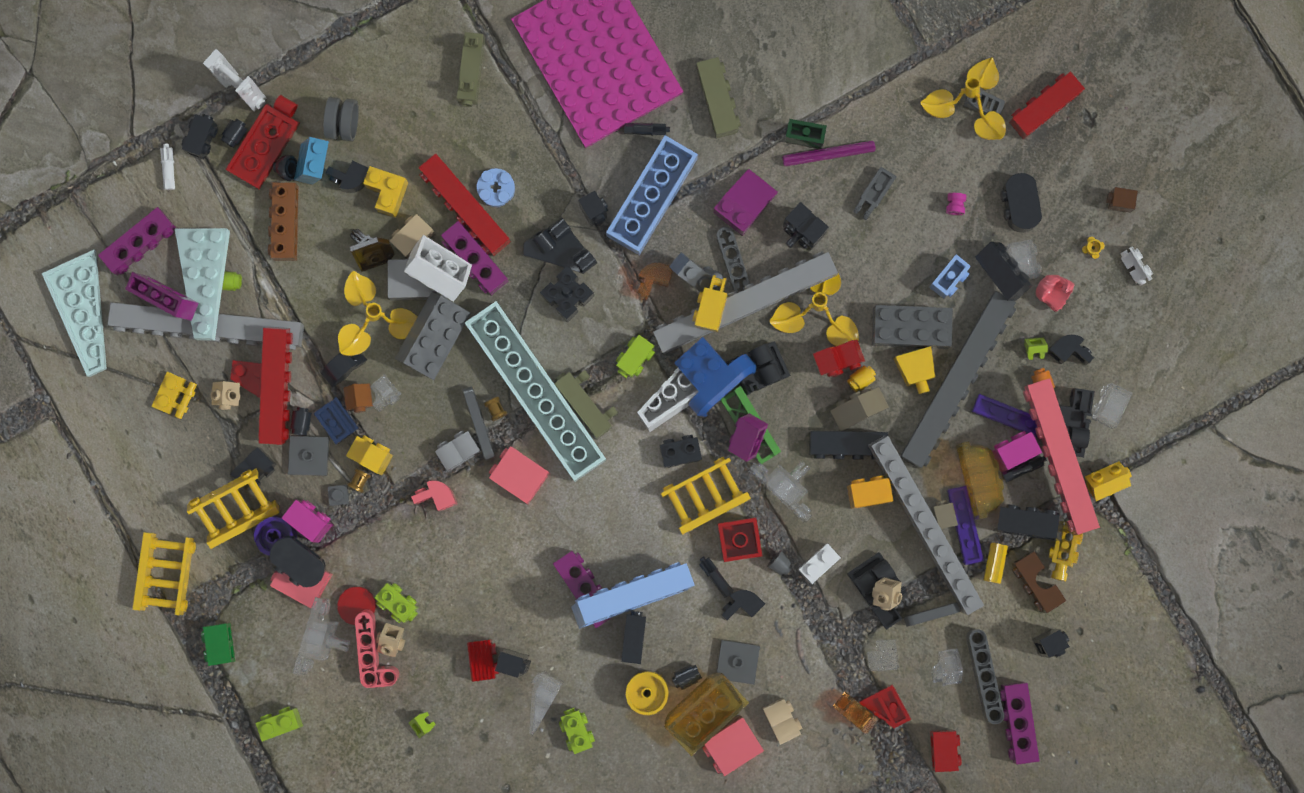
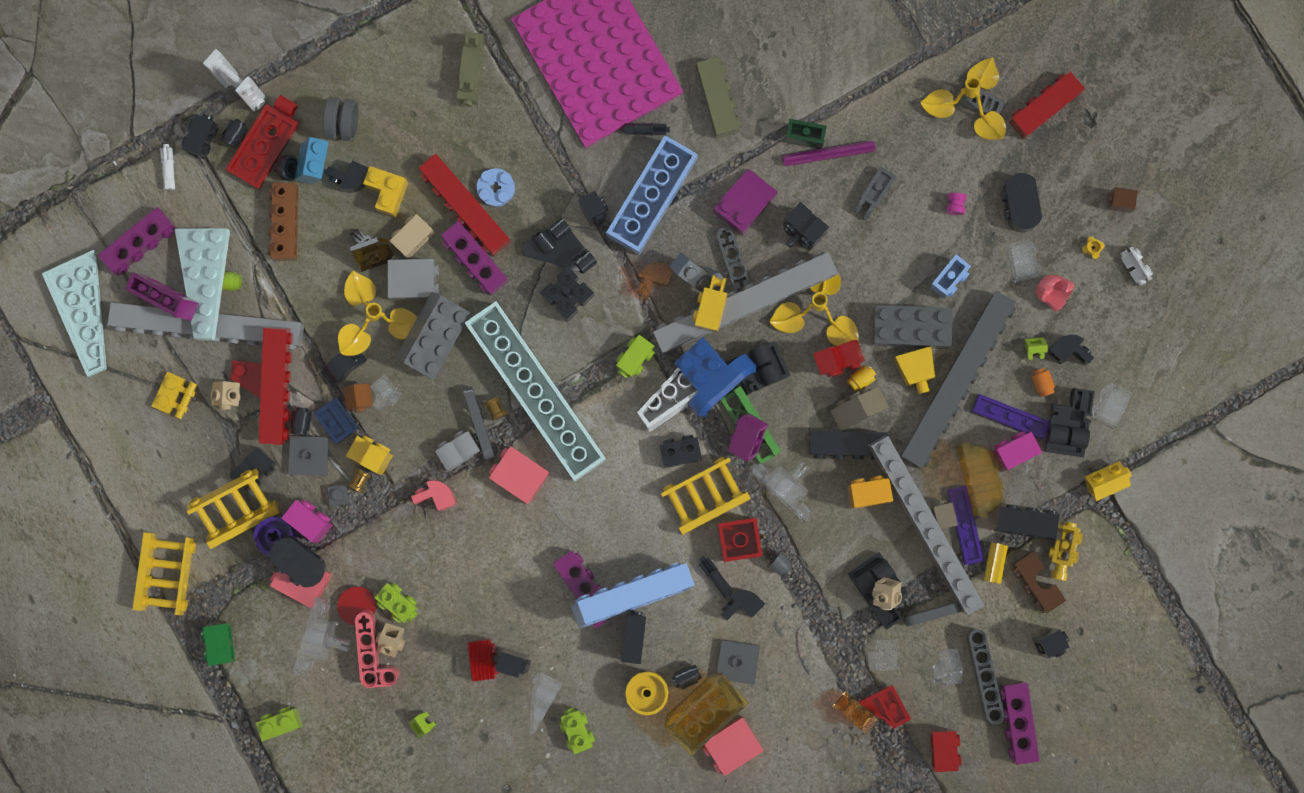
white brick [404,235,472,302] -> none
olive brick [554,370,618,439] -> none
tan brick [763,698,803,745] -> none
white brick [798,543,841,584] -> none
black brick [975,242,1032,301] -> none
black piece [1001,454,1047,483] -> none
coral brick [1023,378,1100,535] -> none

